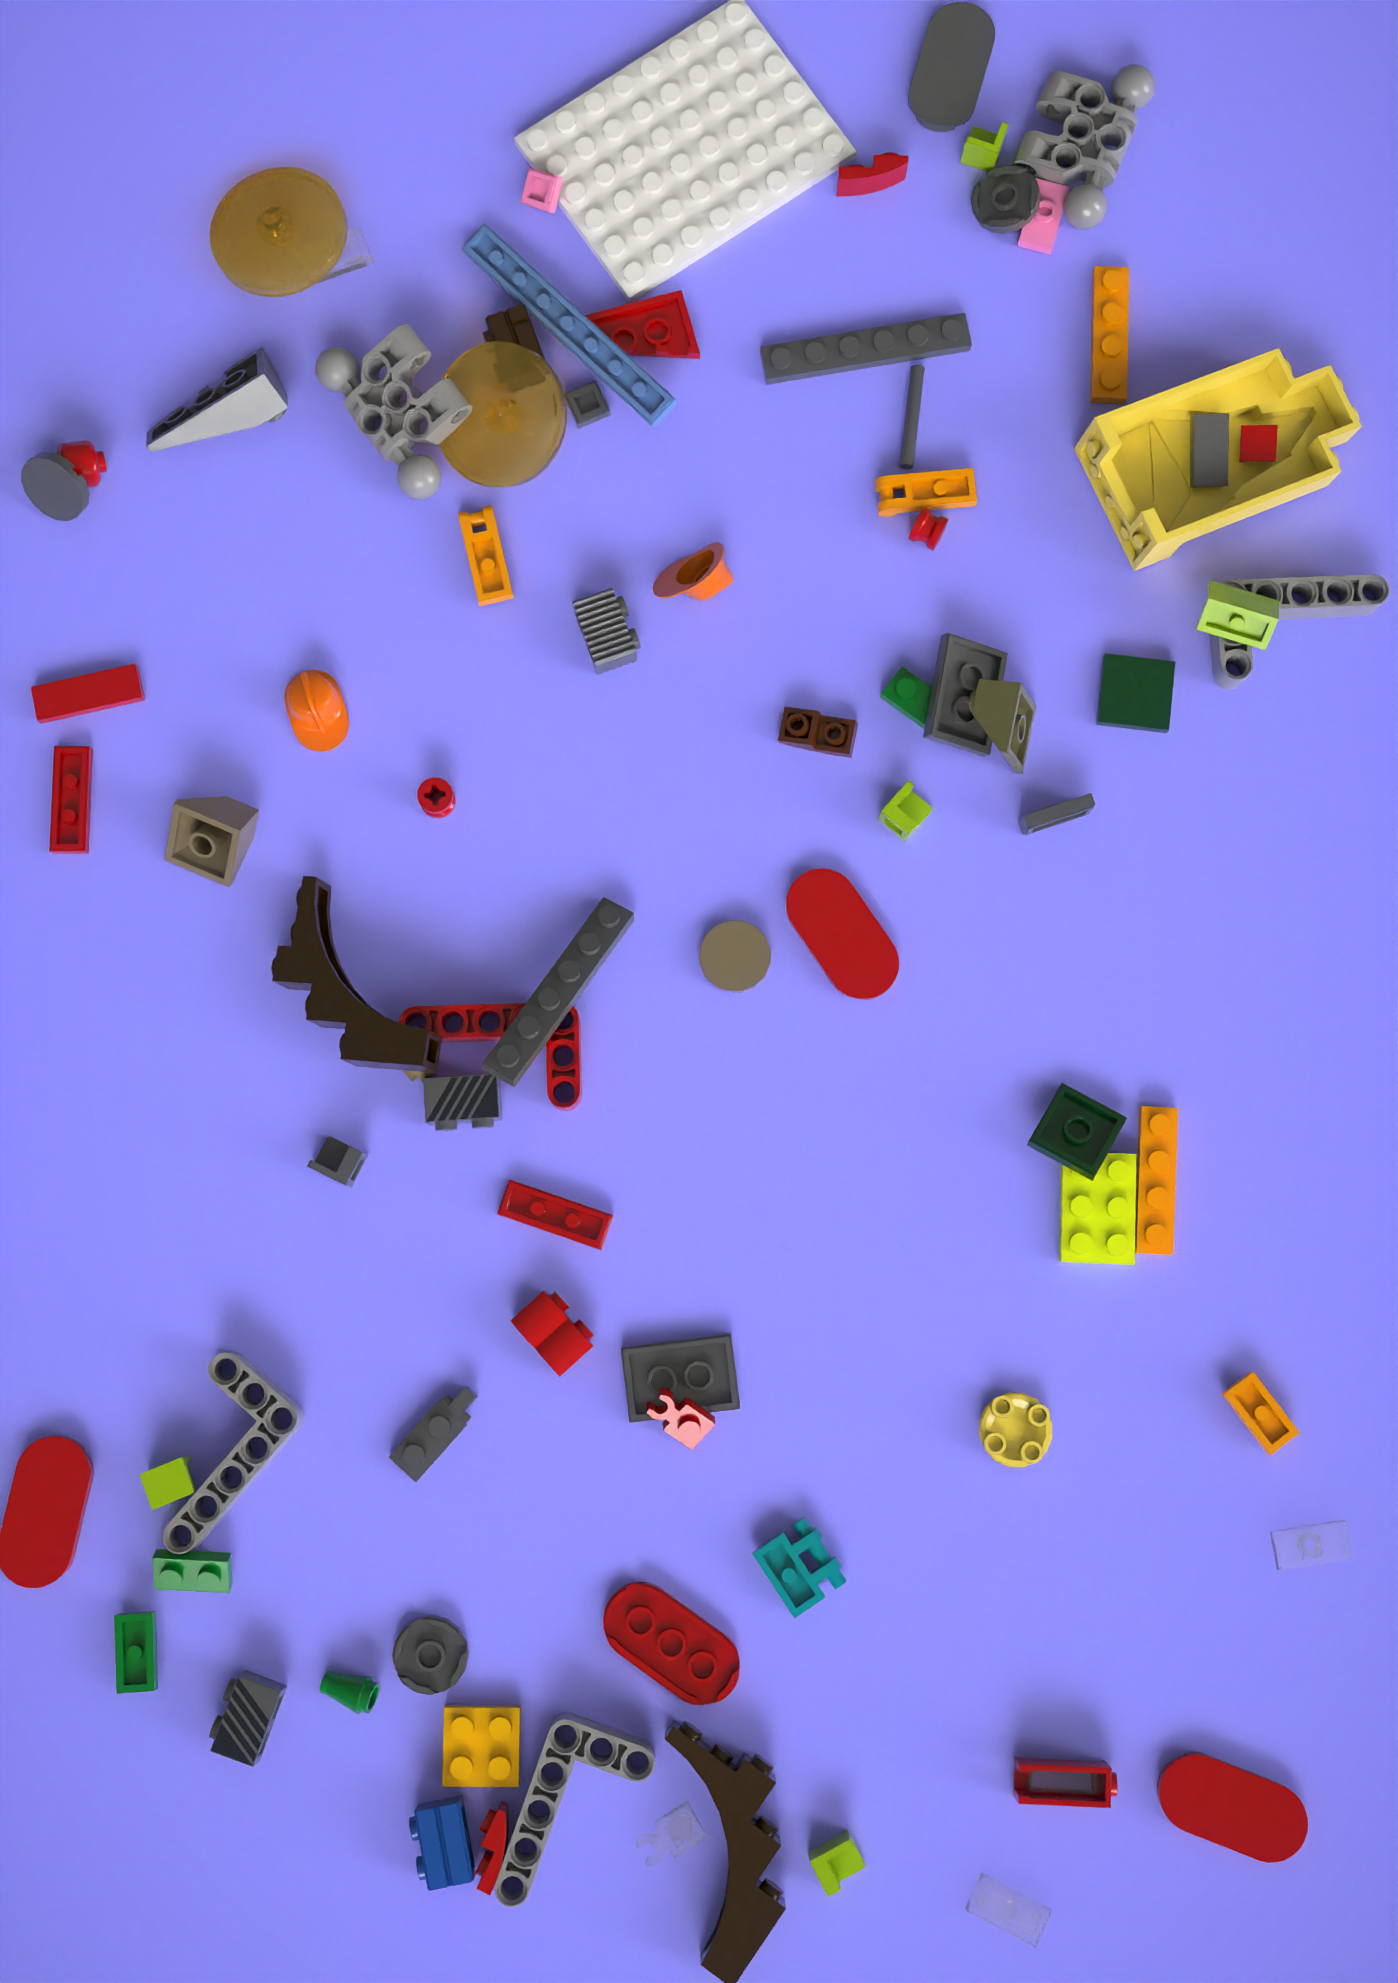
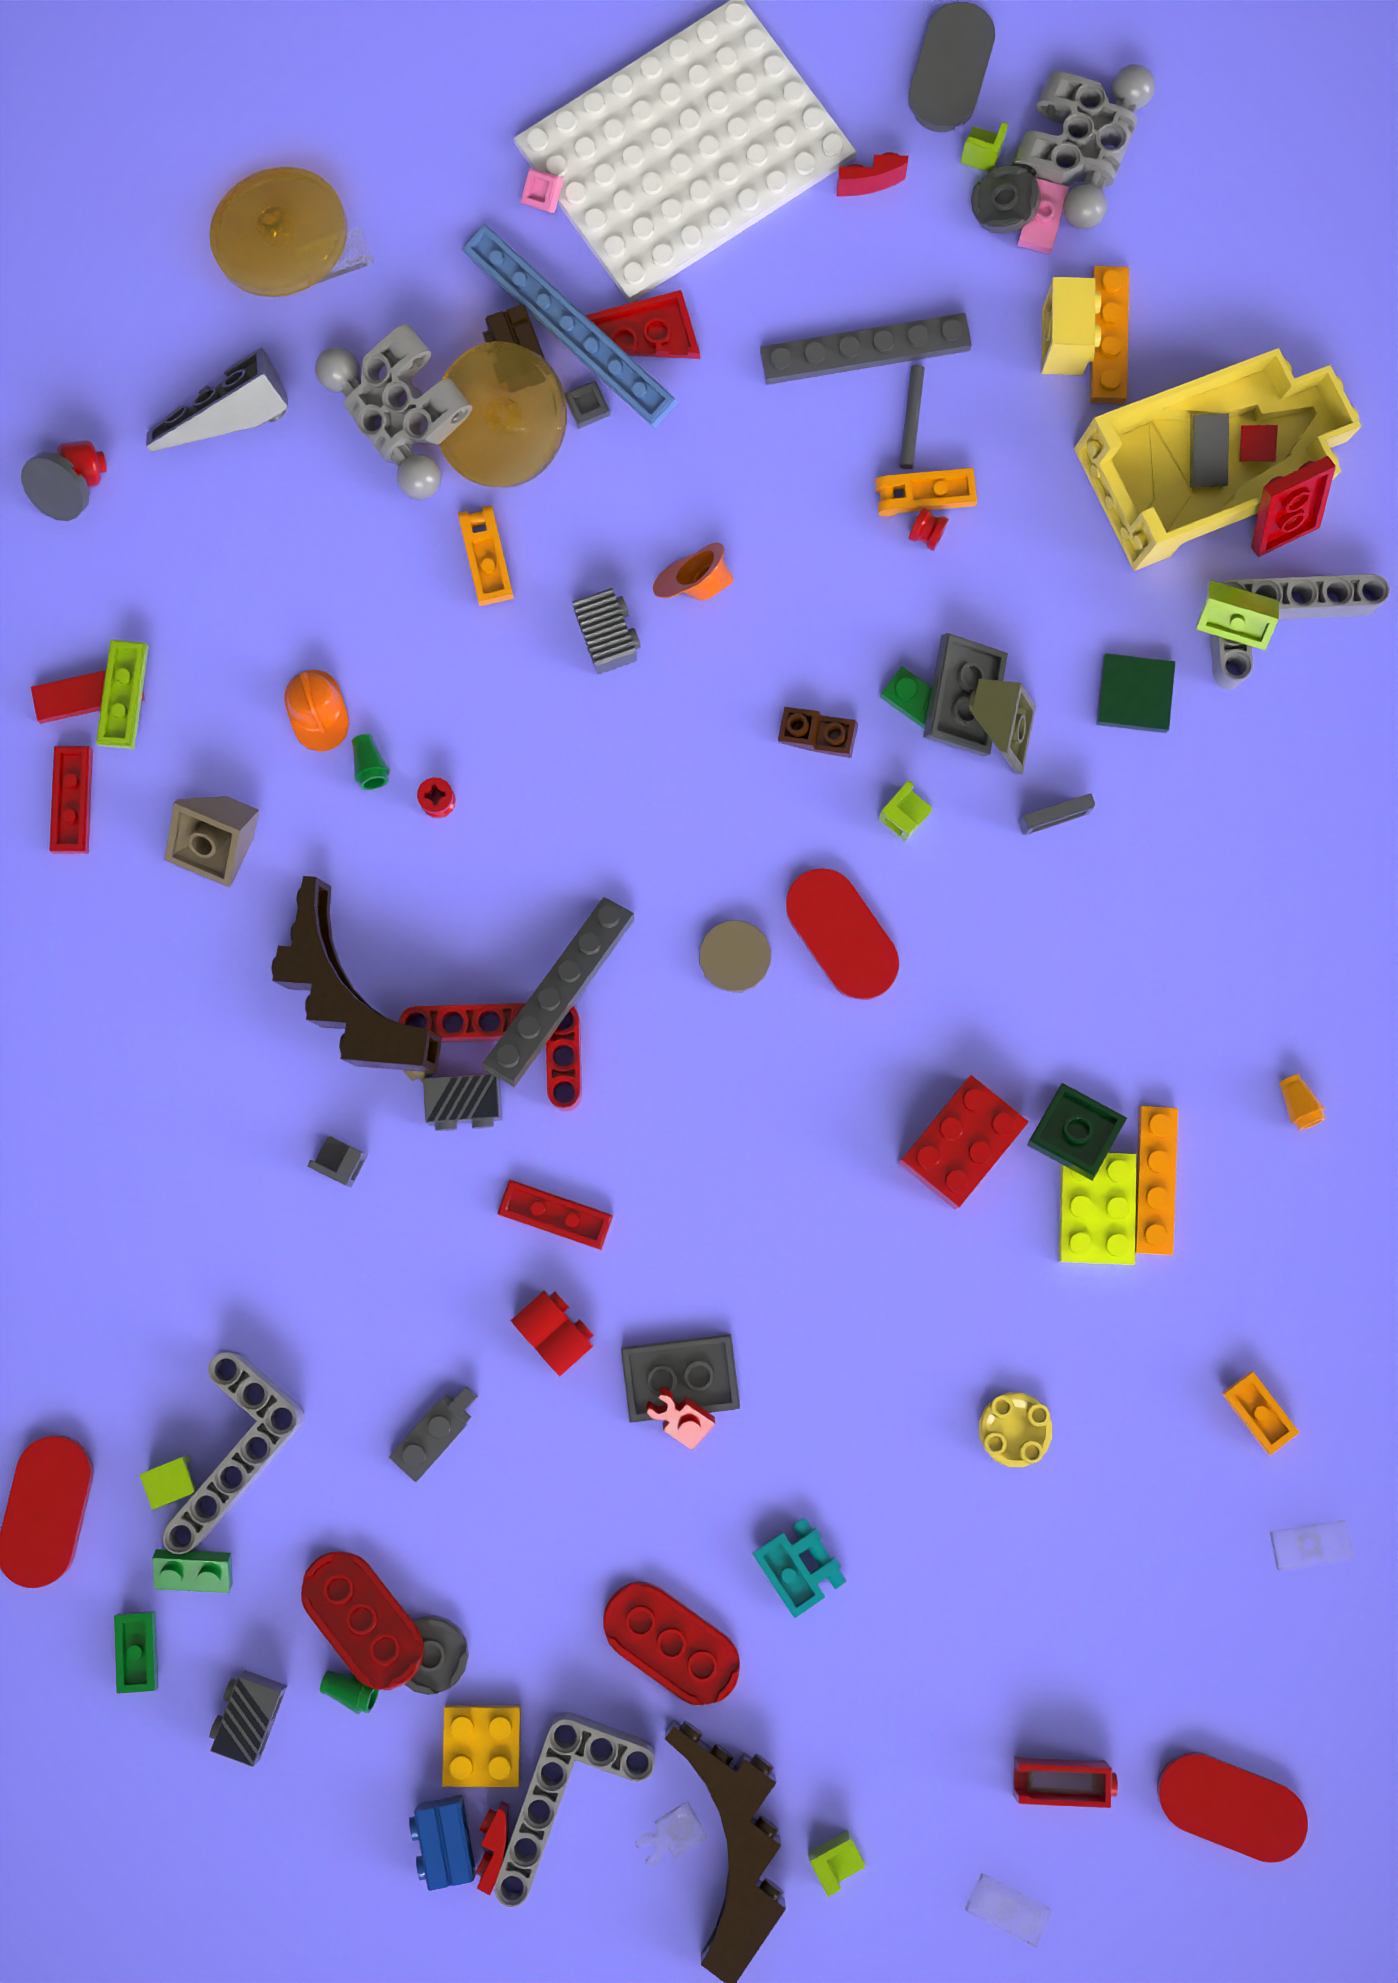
none -> lime tile [96,639,149,750]
none -> red tile [301,1552,424,1690]
none -> green cone [351,734,390,790]
none -> red brick [898,1075,1029,1210]
none -> light yellow brick [1041,277,1101,375]
none -> red plate [1251,456,1336,557]
none -> light orange cone [1279,1074,1326,1131]

